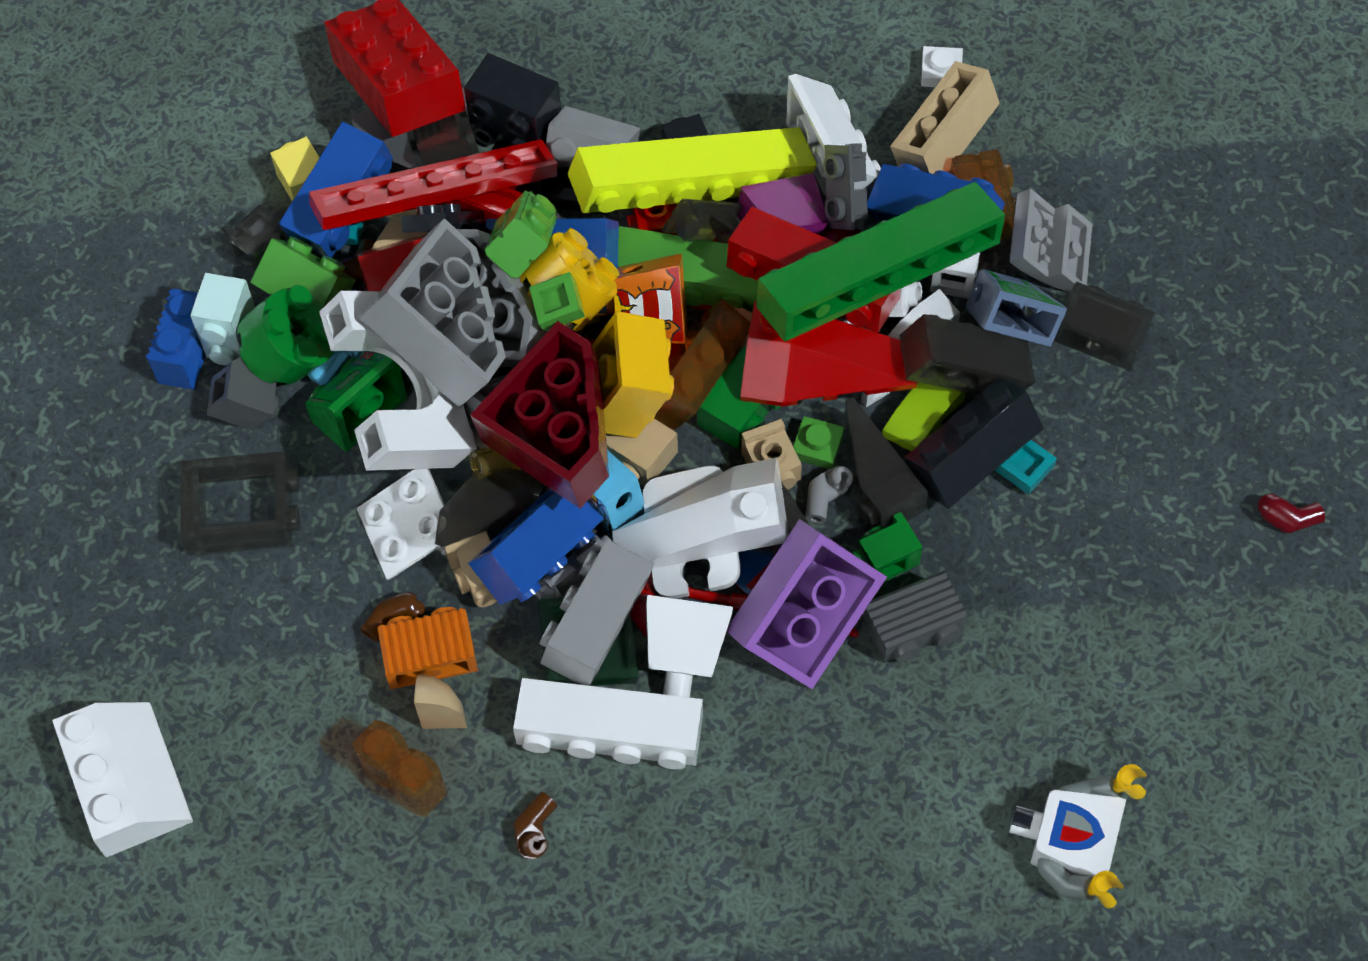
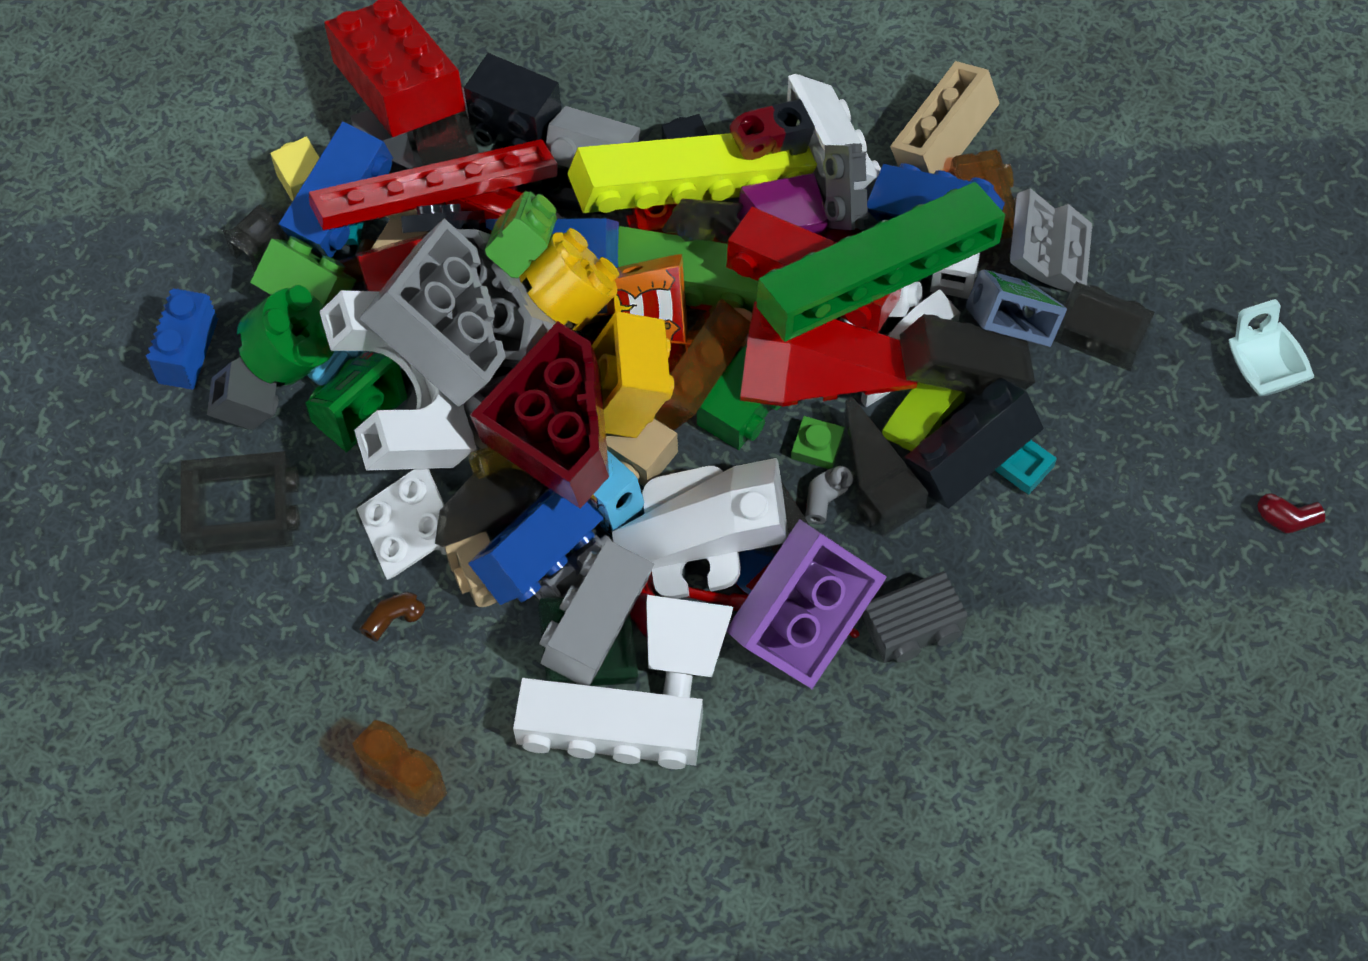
white slope [52,702,193,858] -> none
light aqua brick [190,273,255,365] -> none
orange brick [377,607,478,690] -> none
tan brick [414,674,467,729] -> none
reddish brown arm [513,791,557,860] -> none
bright green plate [529,272,585,332] -> none
tan brick [741,419,802,492] -> none
green brick [851,512,923,581] -> none
white plate [921,46,963,87] -> none
torso [1009,764,1147,908] -> none
none -> leg [730,99,815,160]
none -> light aqua piece [1229,299,1314,396]

